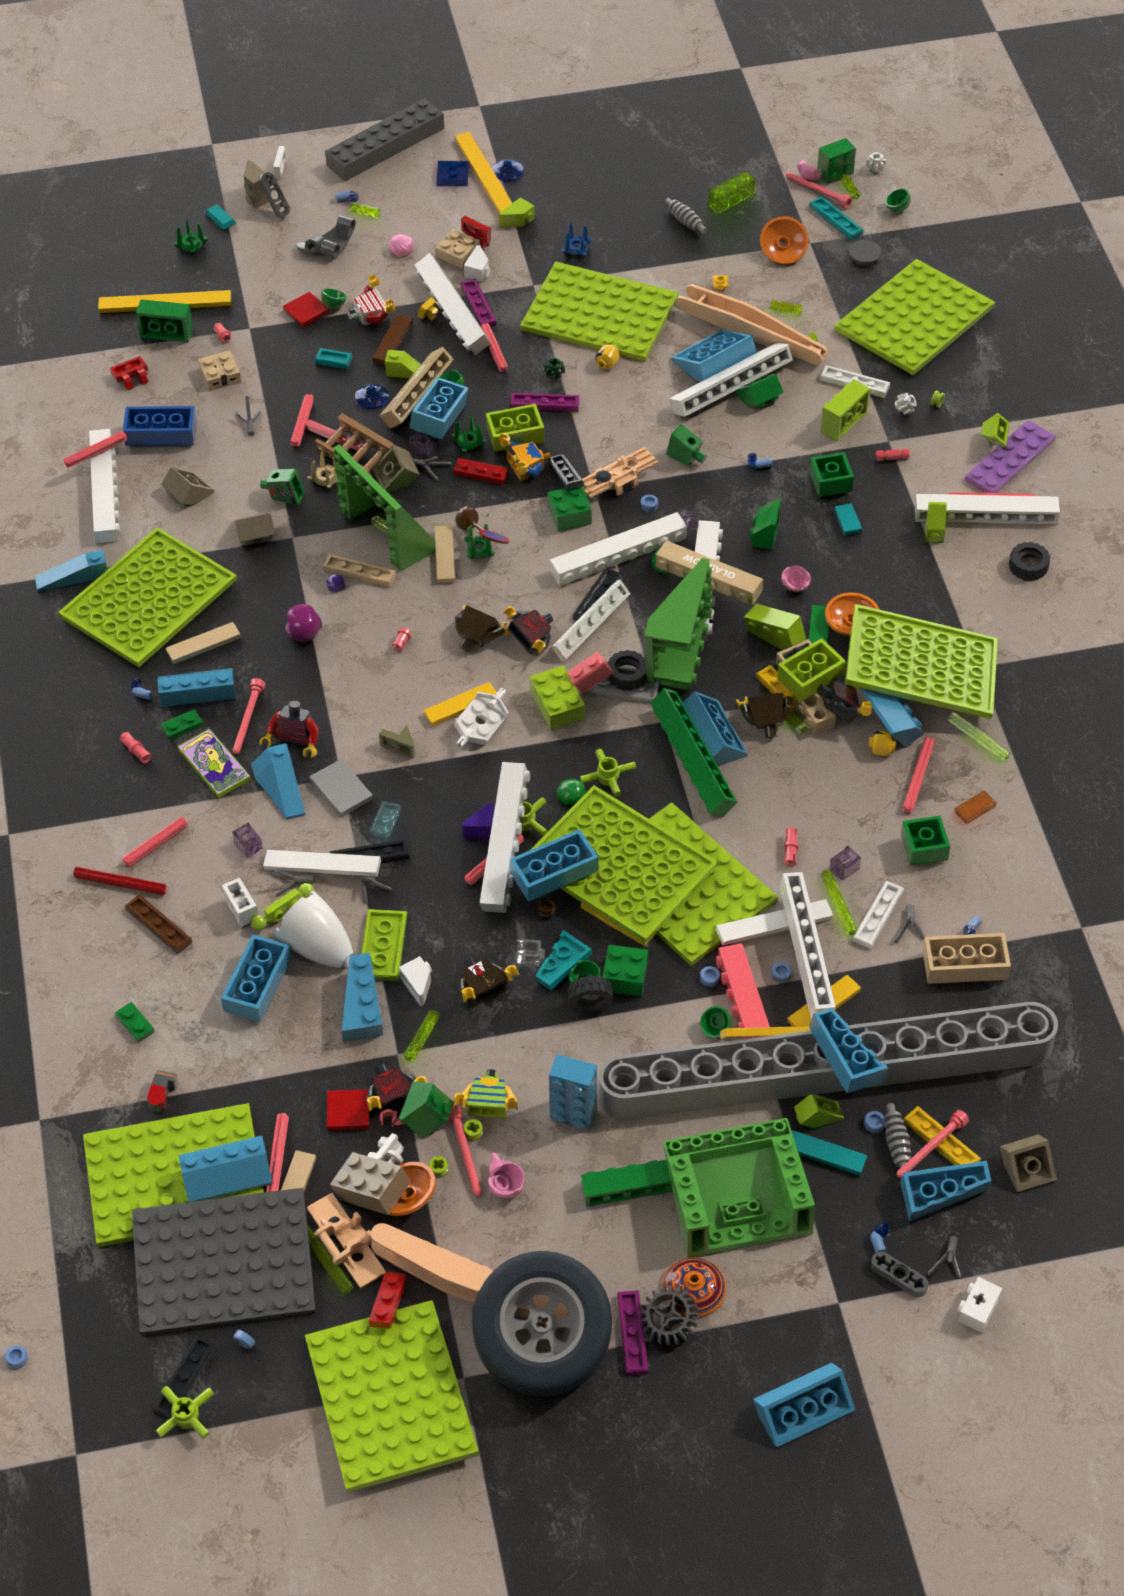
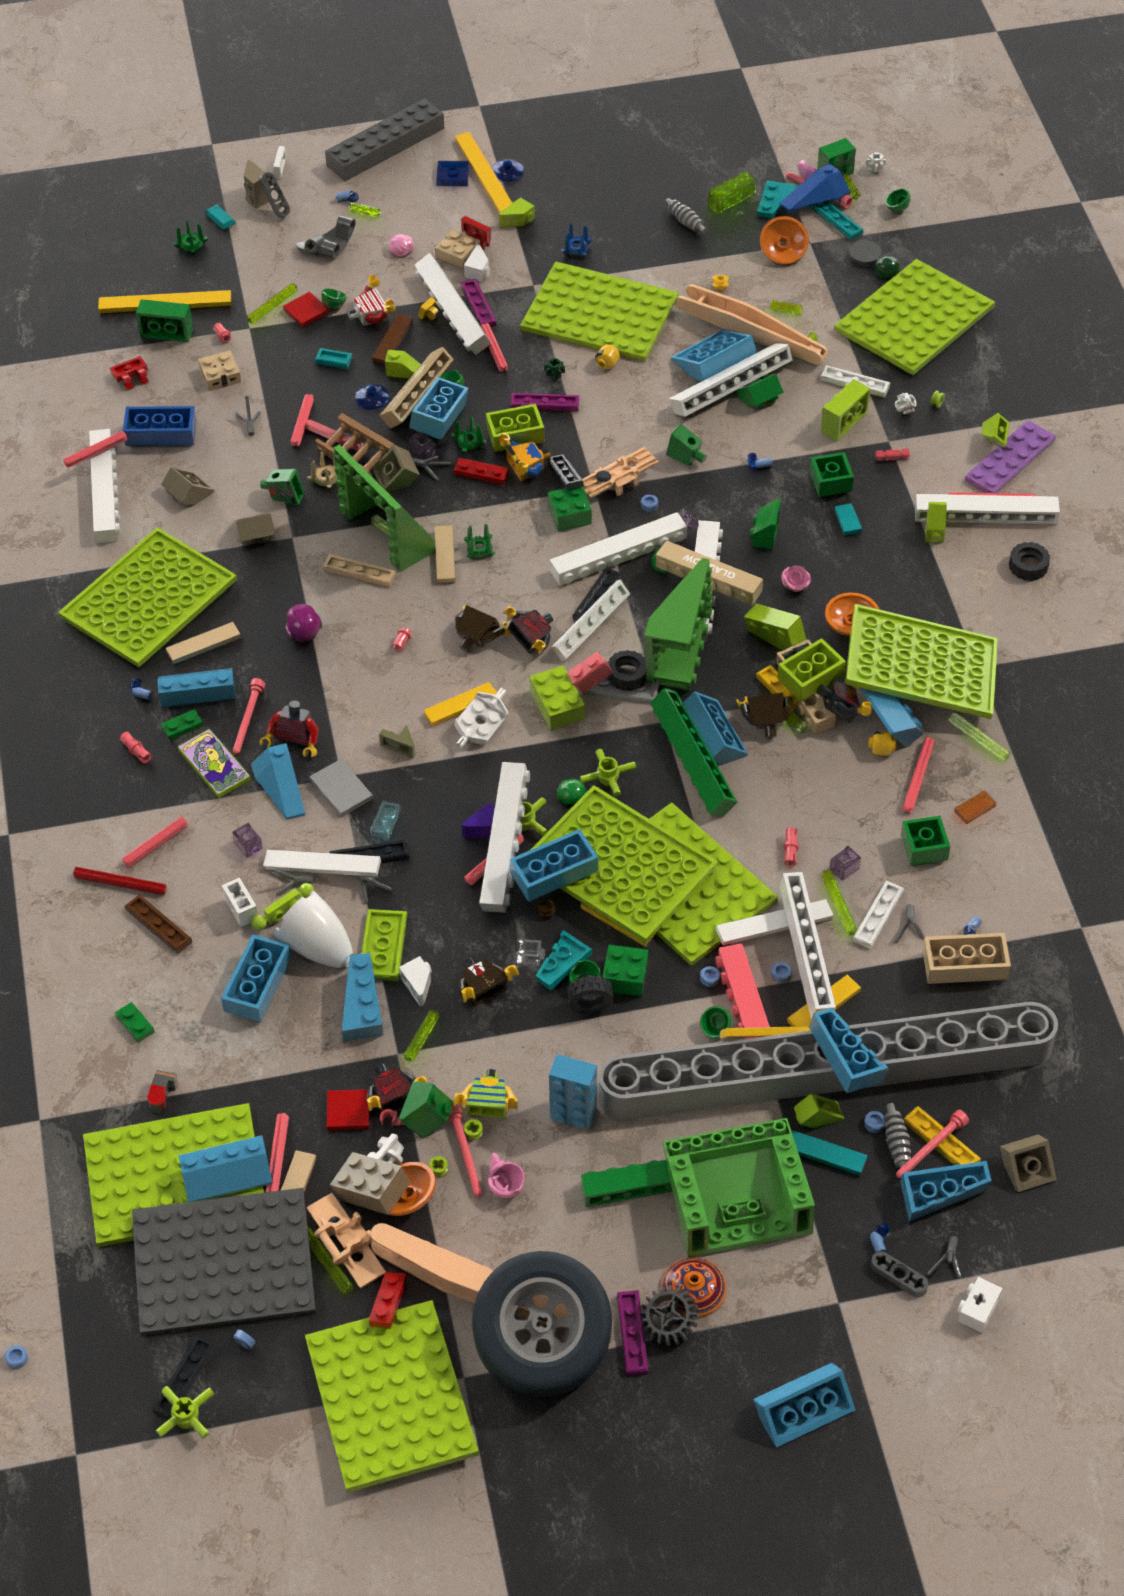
dark azure wedge [35,549,107,592] -> none
dark purple tile [326,574,344,592] -> none
reddish brown piece [455,506,510,544] -> none
green tile [809,605,829,644] -> none
none -> clear neon green axle [247,283,297,324]
none -> teal wing [757,180,798,219]
none -> blue wedge [780,164,850,212]
none -> dark green hair [875,255,900,279]

